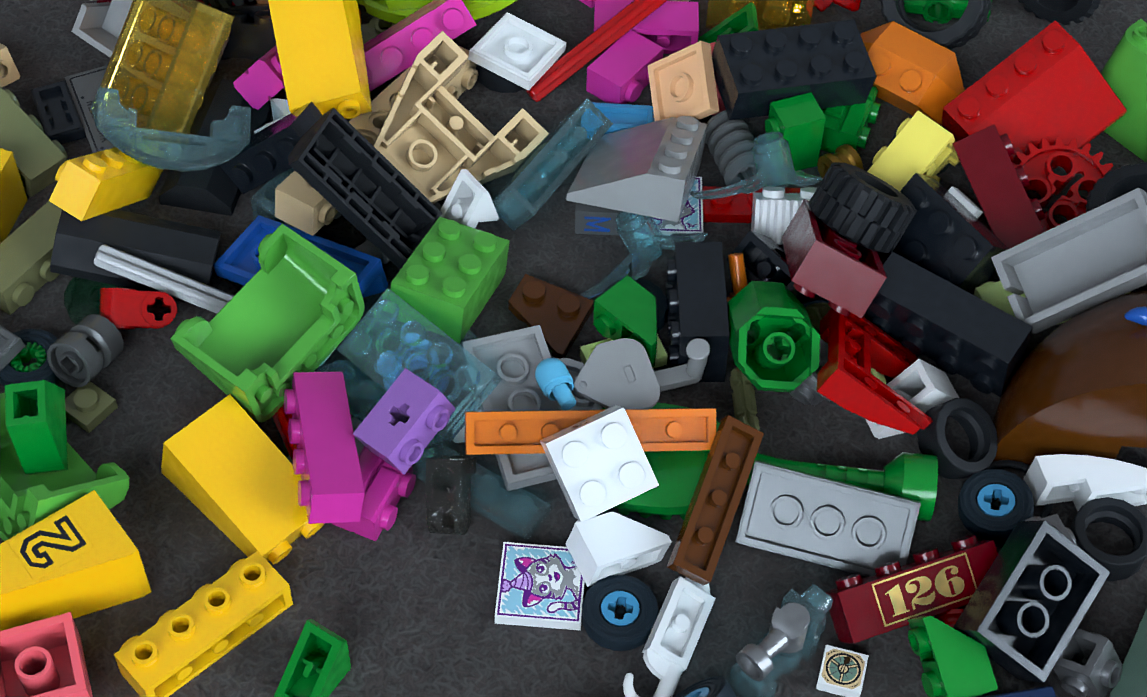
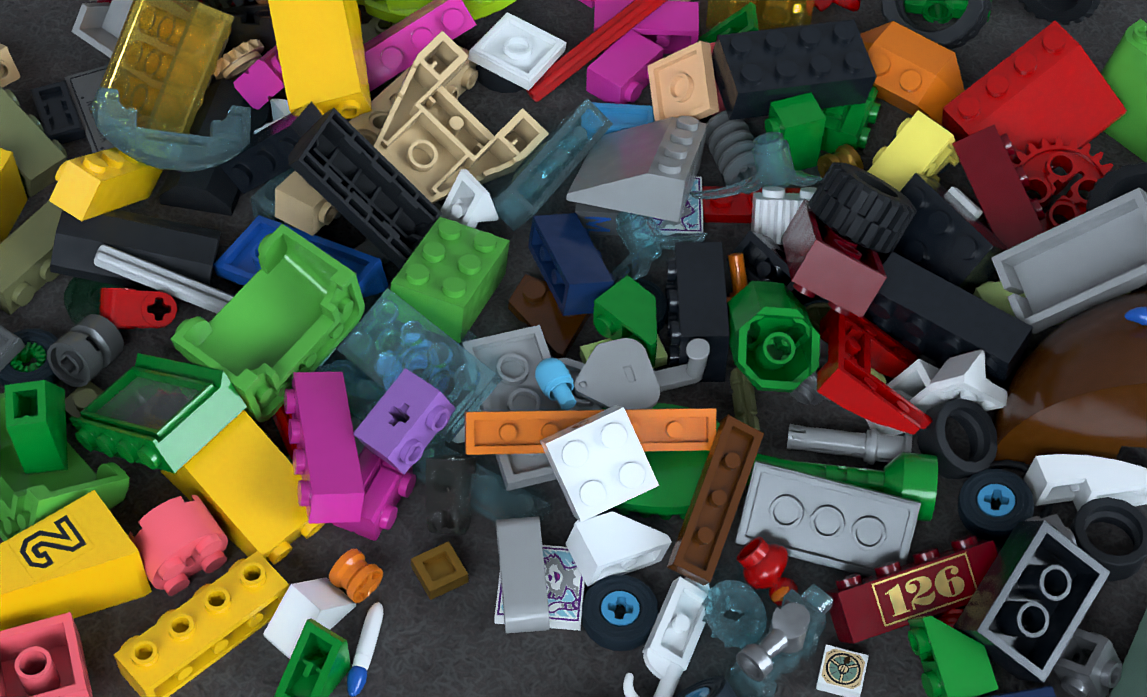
none -> green window [69,353,247,474]
none -> coral brick [128,495,228,596]
none -> tan gear [211,39,265,80]
none -> white slope [263,578,357,659]
none -> orange wheel [329,549,383,603]
none -> white piece [347,602,384,697]
none -> pearl gold plate [411,541,469,600]
none -> light grey beam [496,516,550,634]
none -> dark blue brick [528,213,615,316]
none -> clear light blue gear [701,580,767,649]
none -> red animal [737,537,798,607]
none -> light grey pin [787,424,912,465]
none -> white slope [929,350,1008,411]

